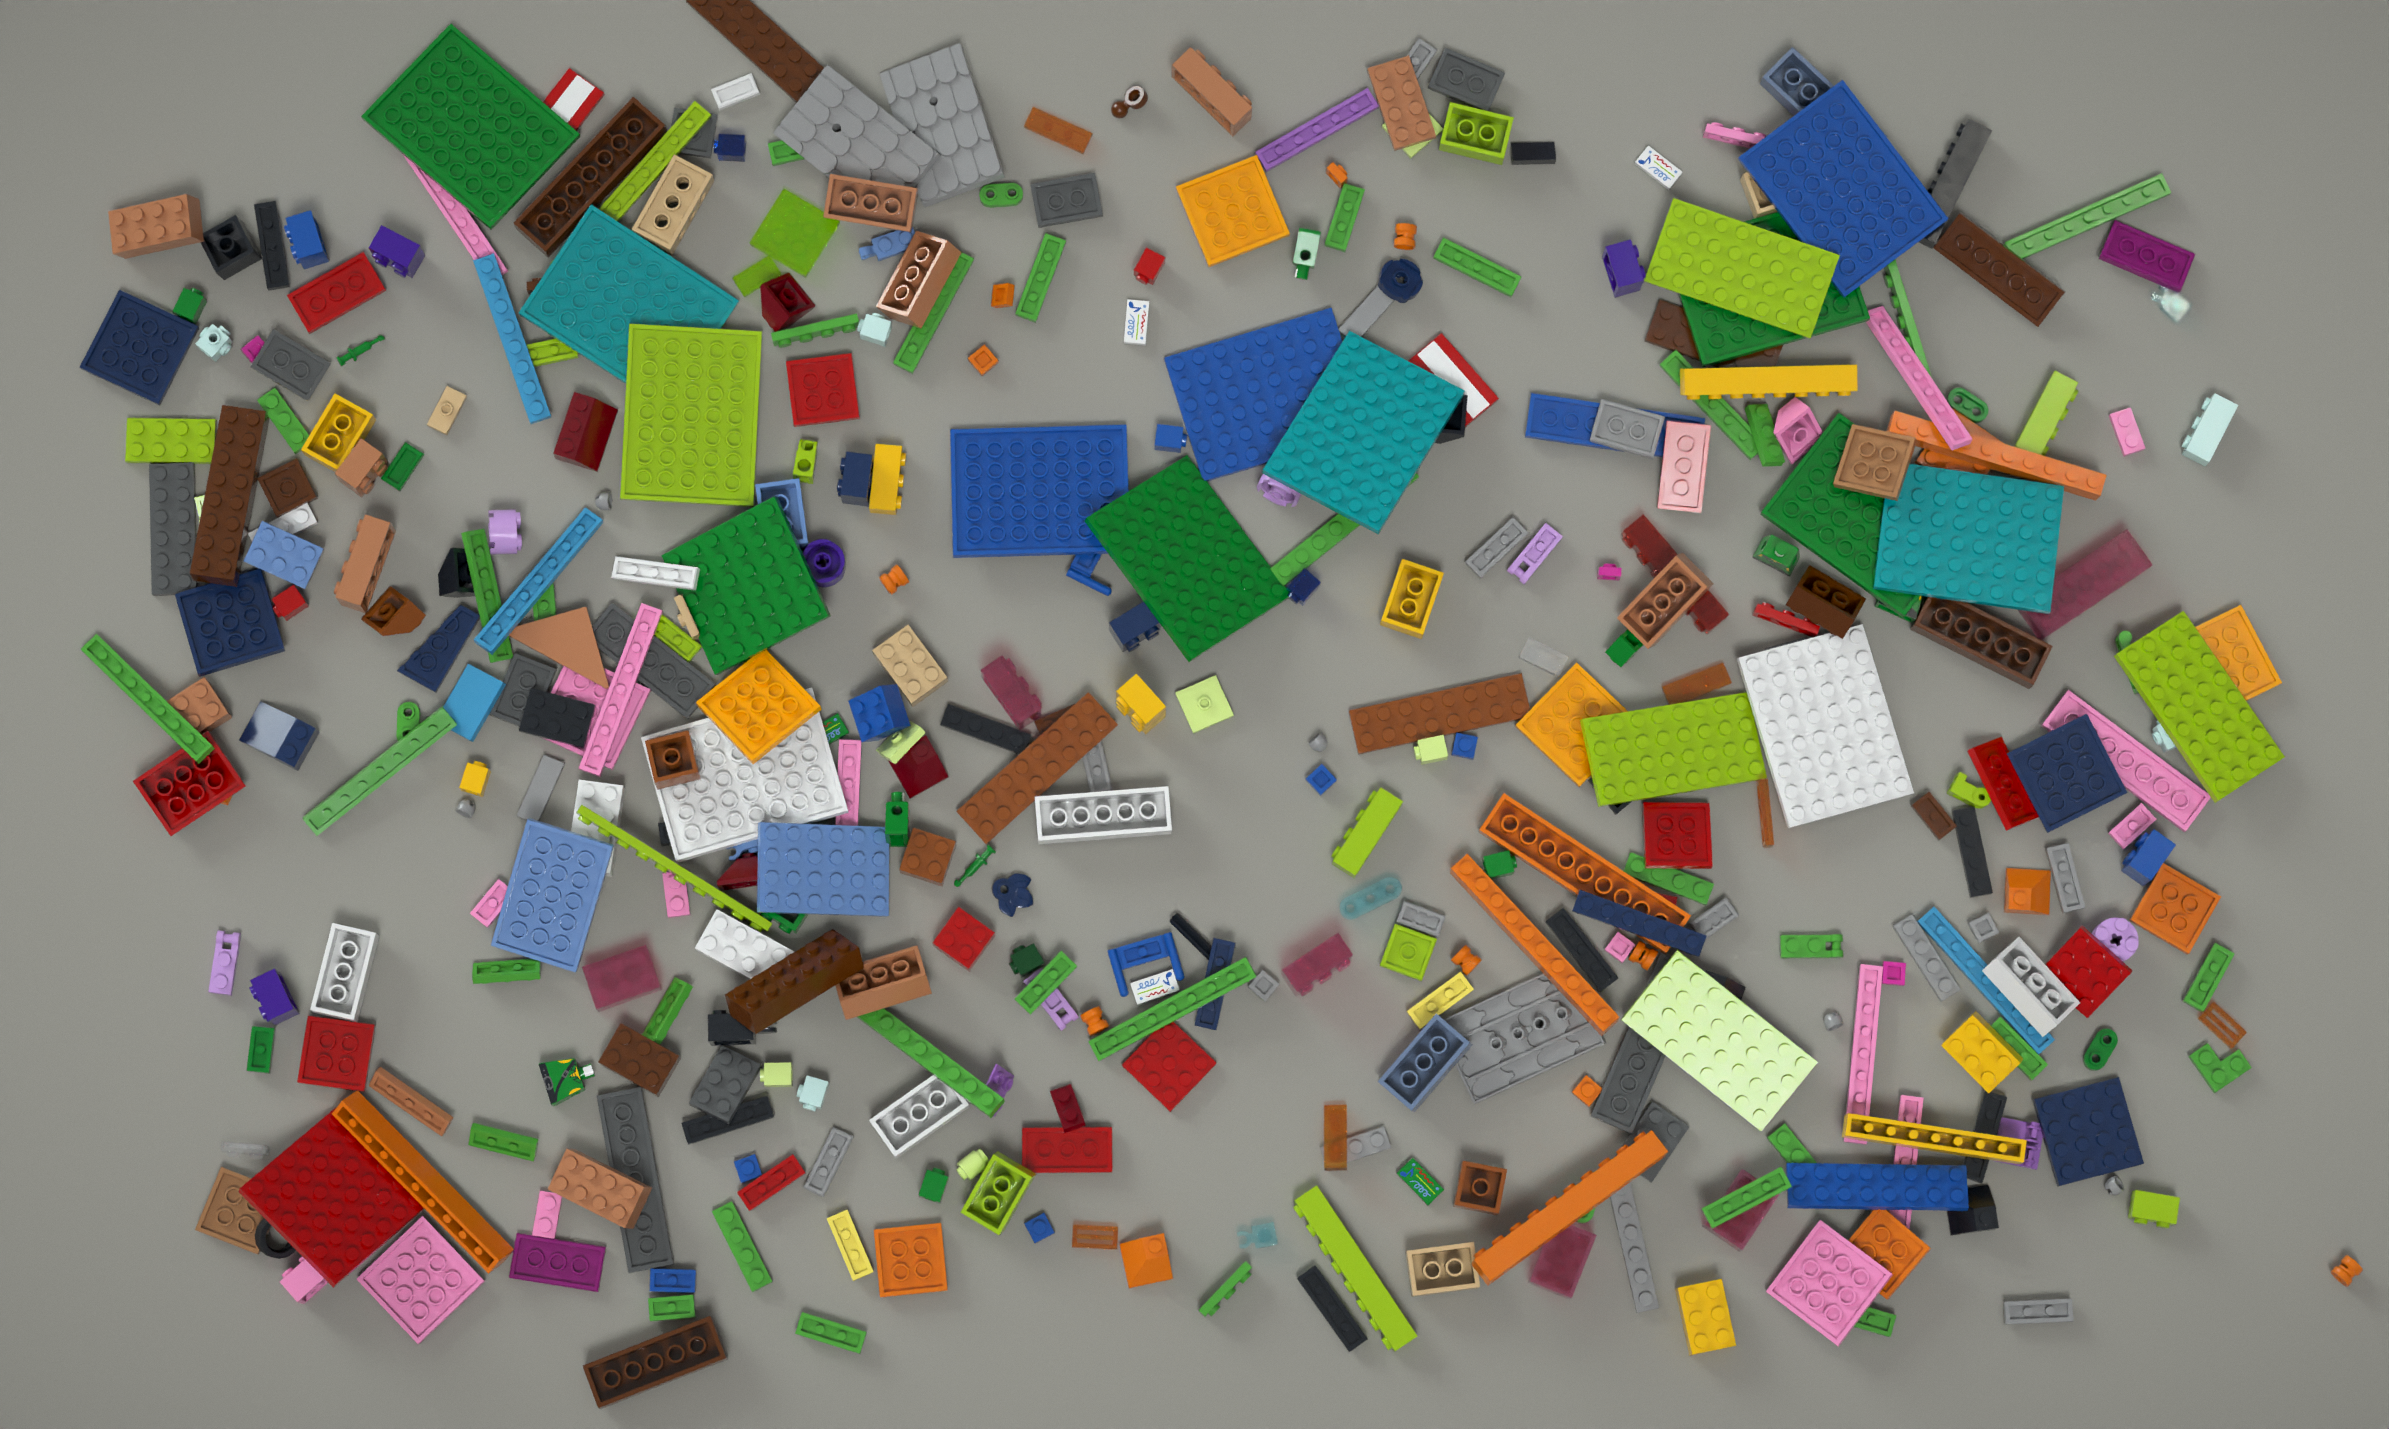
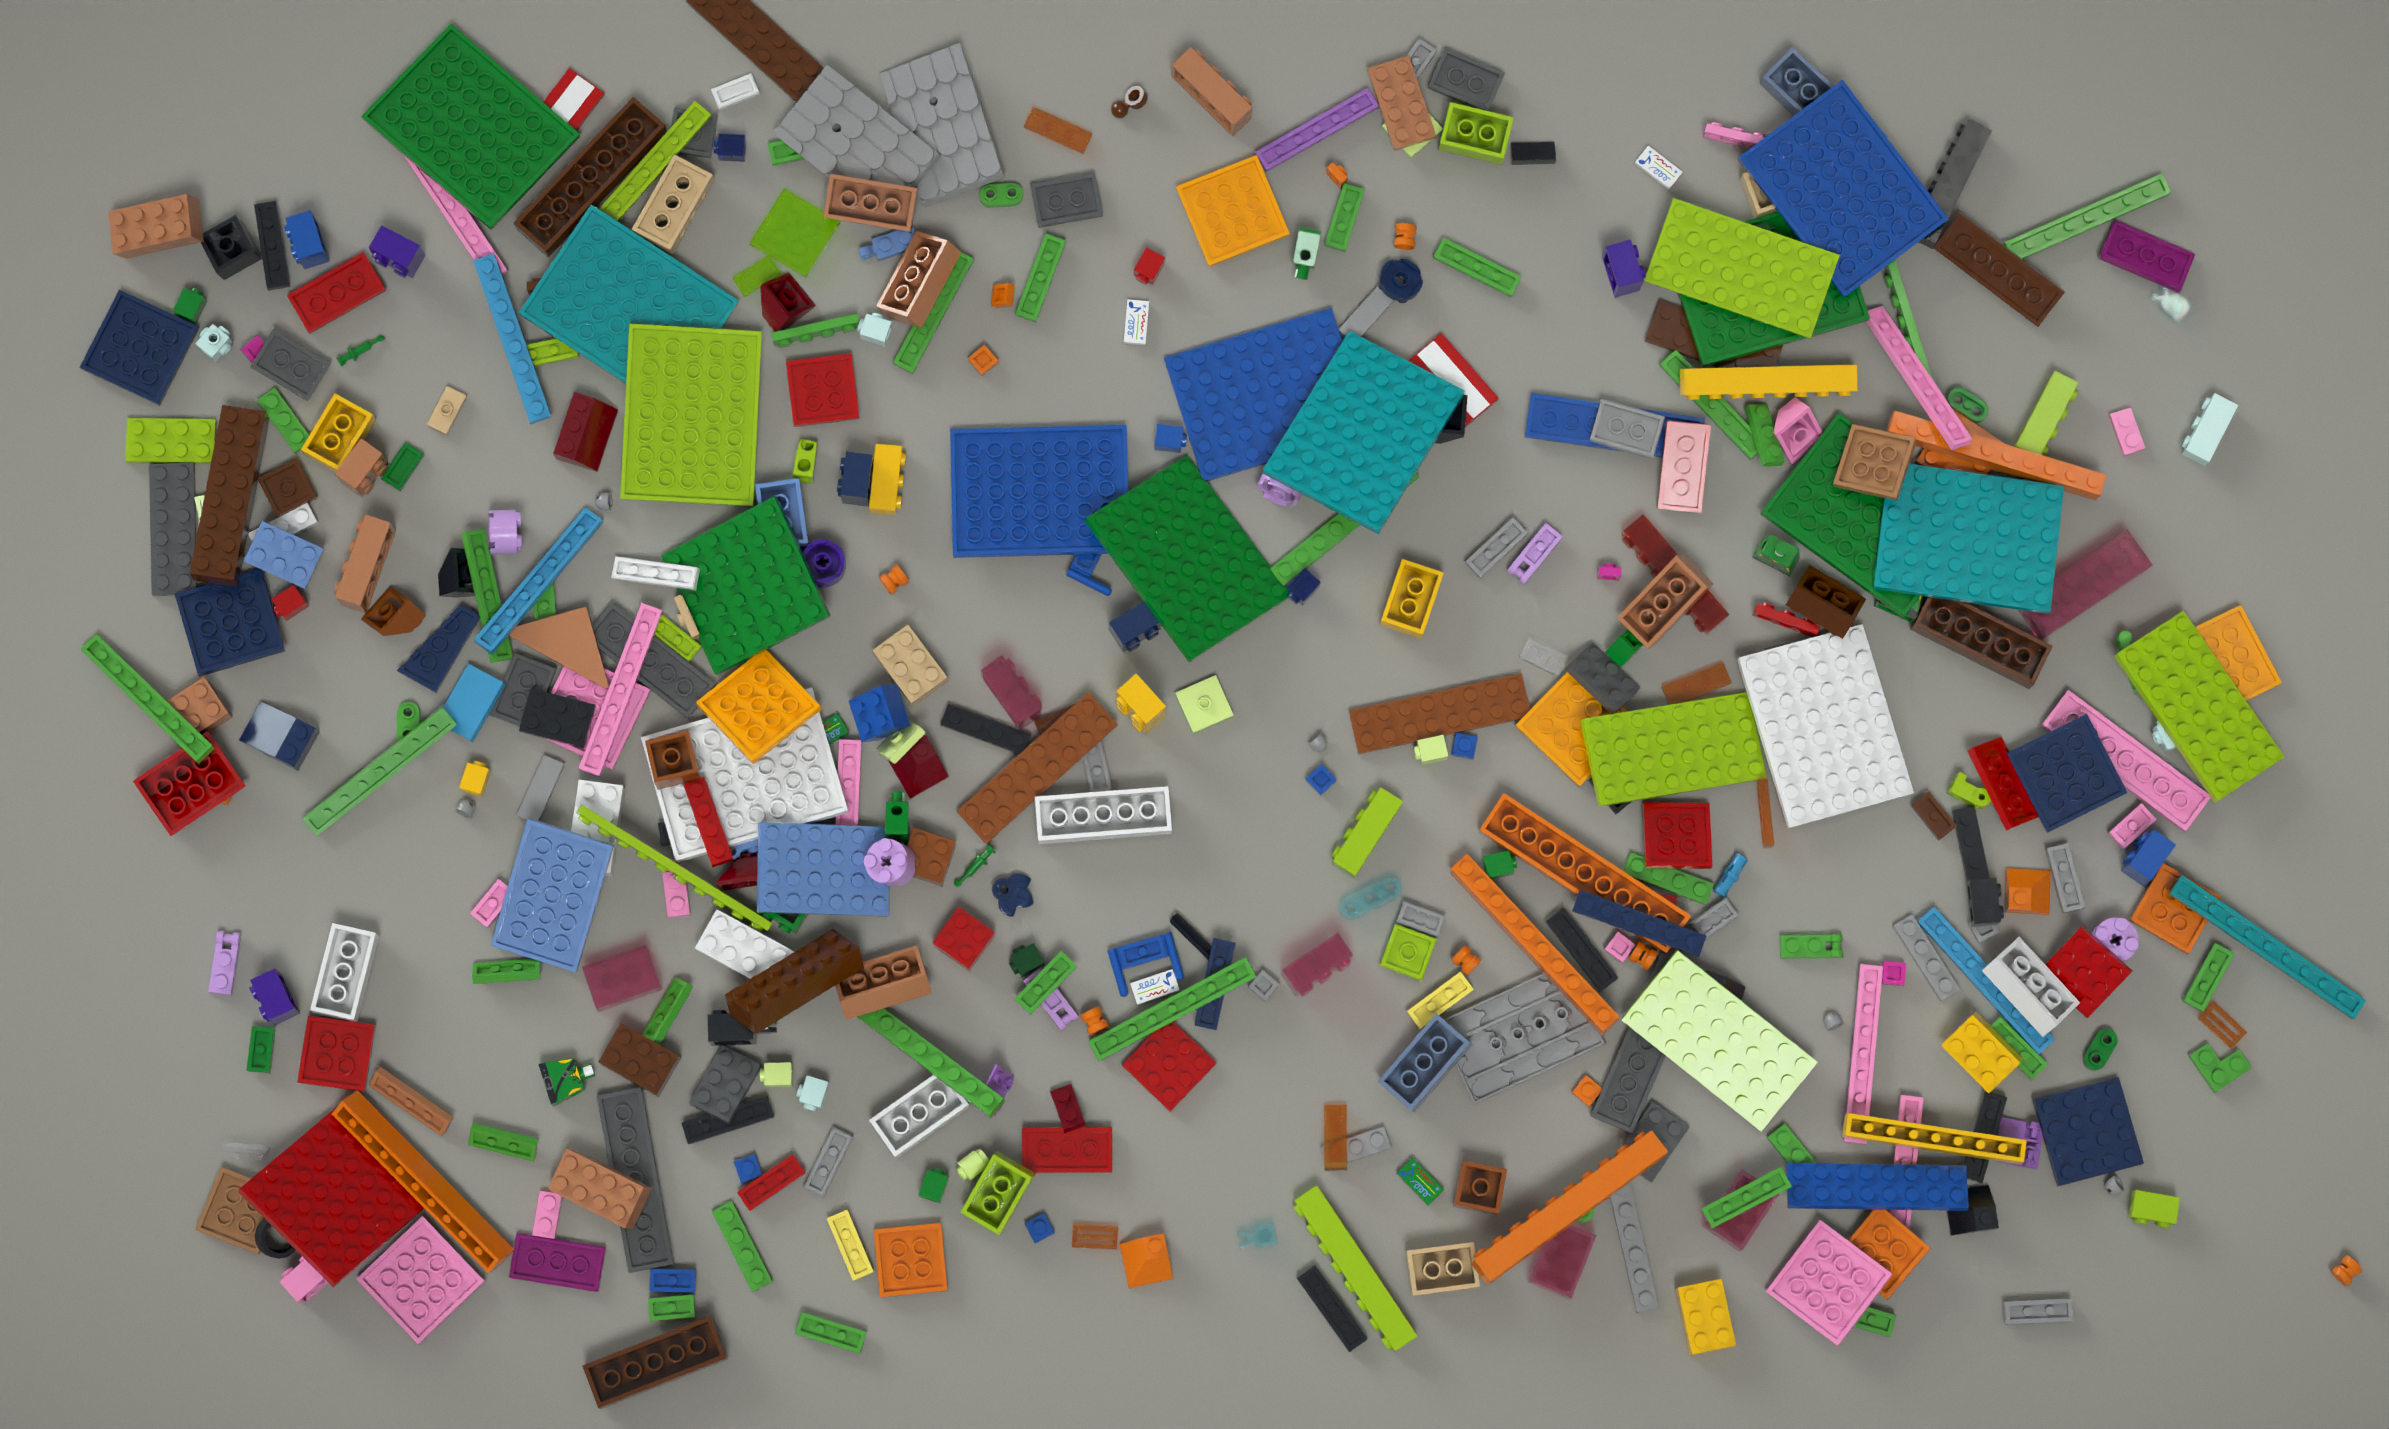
bright green plate [1198,1261,1252,1317] -> none
none -> red plate [683,777,733,868]
none -> lavender brick [863,838,916,887]
none -> dark grey plate [1565,642,1640,714]
none -> dark azure pin [1713,853,1748,898]
none -> black brick [1966,878,2004,927]
none -> teal plate [2168,875,2366,1019]

